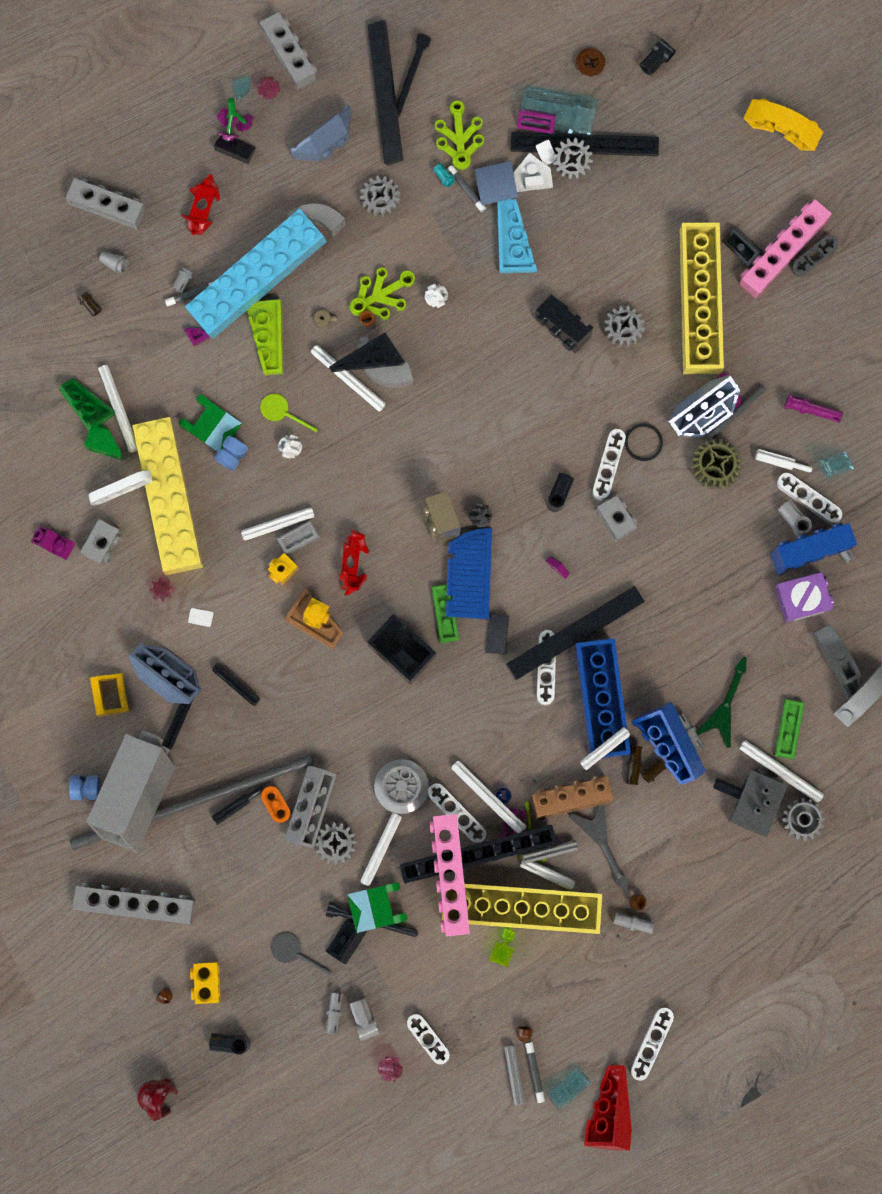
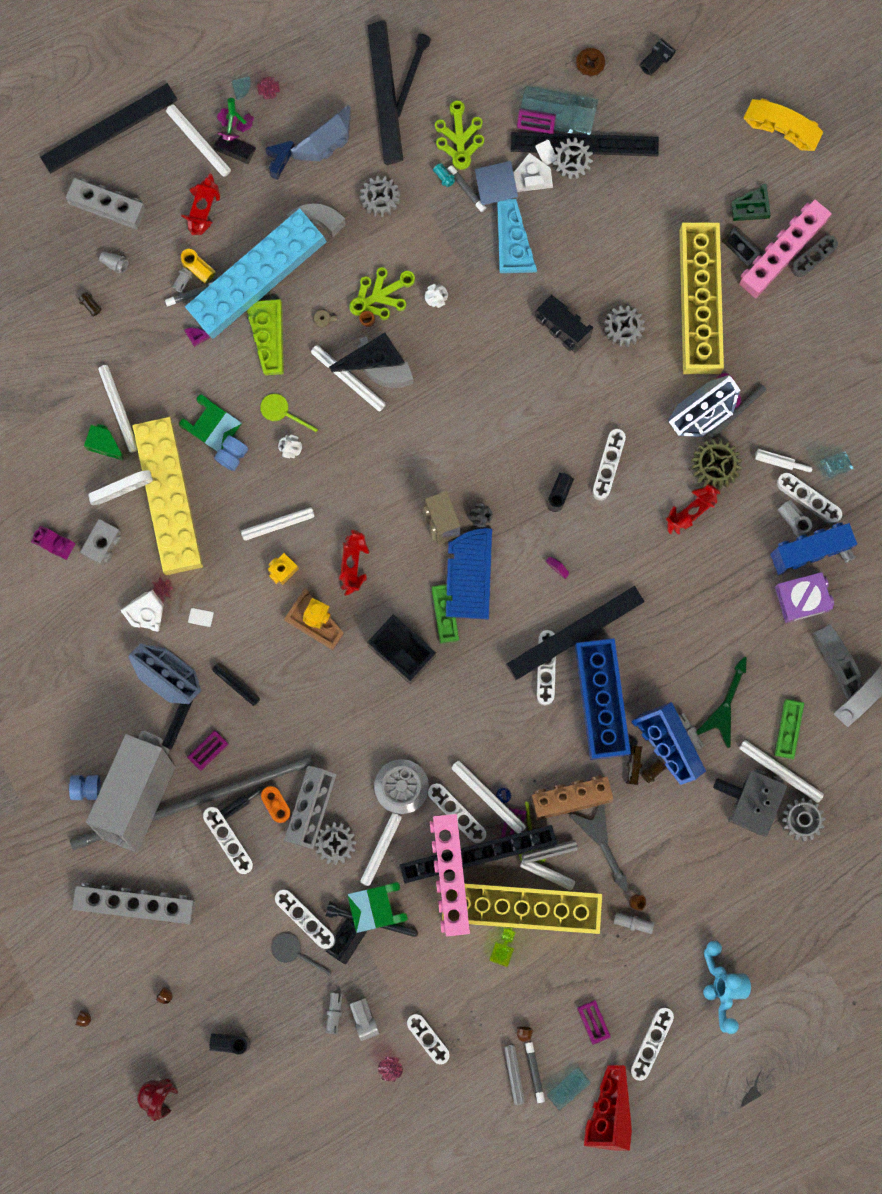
green wing [59,378,115,432] -> none
yellow tile [90,673,129,717] -> none
yellow brick [190,962,221,1004] -> none
light grey brick [260,12,317,90] -> none
light grey plate [277,521,320,555] -> none
black slope [486,615,509,655] -> none
white axle [580,727,630,770] -> none
light grey brick [596,495,637,542] -> none
black piece [625,424,663,461] -> none
magenta pin [784,393,843,423] -> none
none -> black tile [40,83,177,174]
none -> reddish brown hinge [75,1010,91,1027]
none -> white plate [121,589,164,632]
none -> white axle [166,105,231,177]
none -> yellow piece [181,249,216,284]
none -> magenta tile [187,730,229,771]
none -> white beam [203,807,253,874]
none -> dark blue slope [266,141,294,180]
none -> white beam [275,890,335,949]
none -> magenta tile [577,1000,611,1045]
none -> red piece [666,484,720,534]
none -> medium azure wheel [703,940,751,1034]
none -> dark green wing [731,184,771,221]

